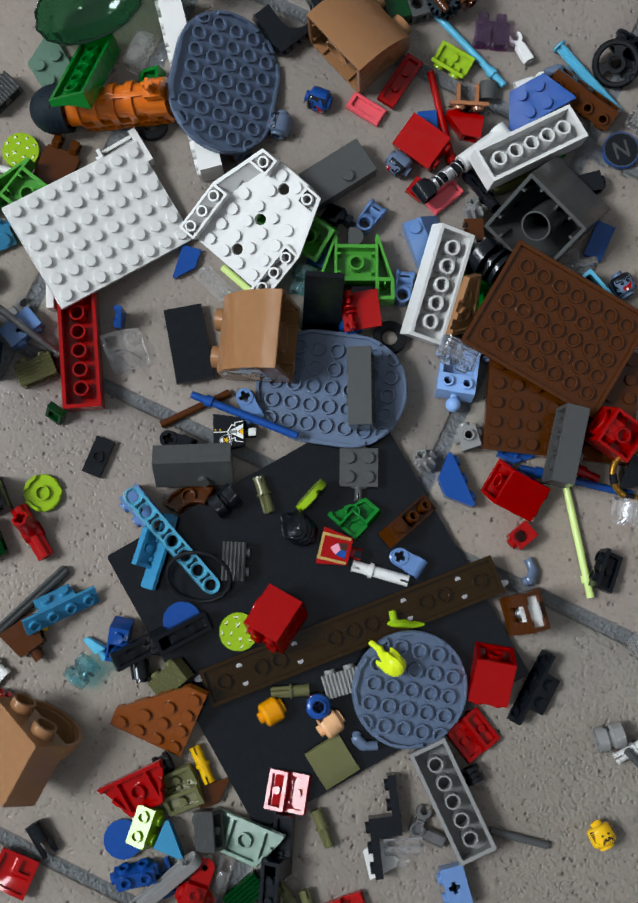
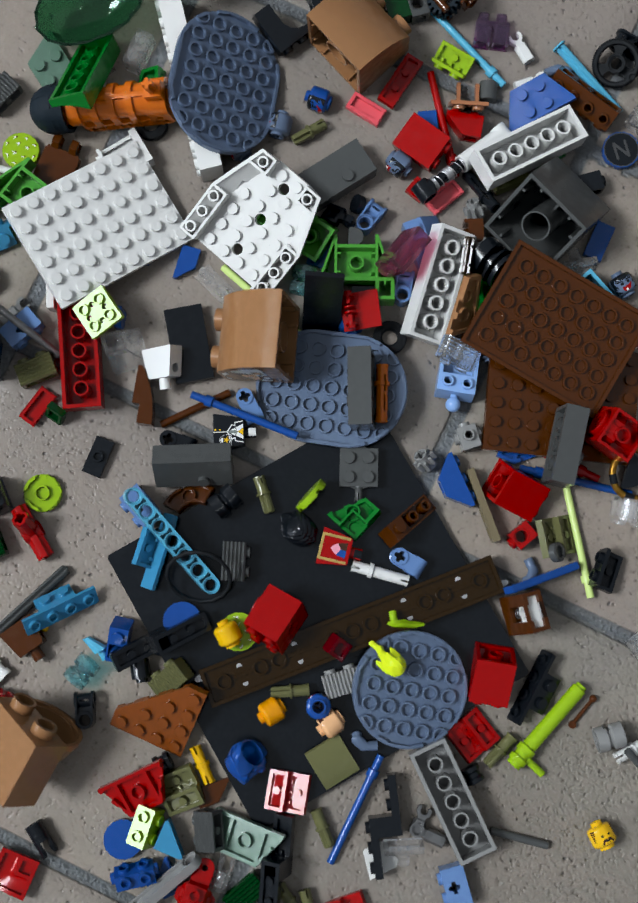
none -> red tile [19,386,57,427]
none -> plate [72,285,125,340]
none -> black piece [73,690,96,730]
none -> reddish brown slope [132,365,155,427]
none -> white torso [142,344,182,390]
none -> yellow head [214,618,243,649]
none -> blue piece [225,739,268,785]
none -> olive axle [291,118,328,145]
none -> dark red slope [323,633,353,662]
none -> blue bar [327,753,384,865]
none -> black tile [350,194,366,214]
none -> orange pin [374,364,390,423]
none -> clear pink brick [375,226,432,277]
none -> axle [459,236,475,275]
none -> dark tan tile [465,467,501,543]
none -> olive axle [483,732,517,768]
none -> blue tile [503,562,580,595]
none -> lime cylinder [507,682,586,777]
none -> olive slope [535,515,576,559]
none -> dark grey tile [548,542,565,562]
none -> reddish brown hinge [568,695,597,729]

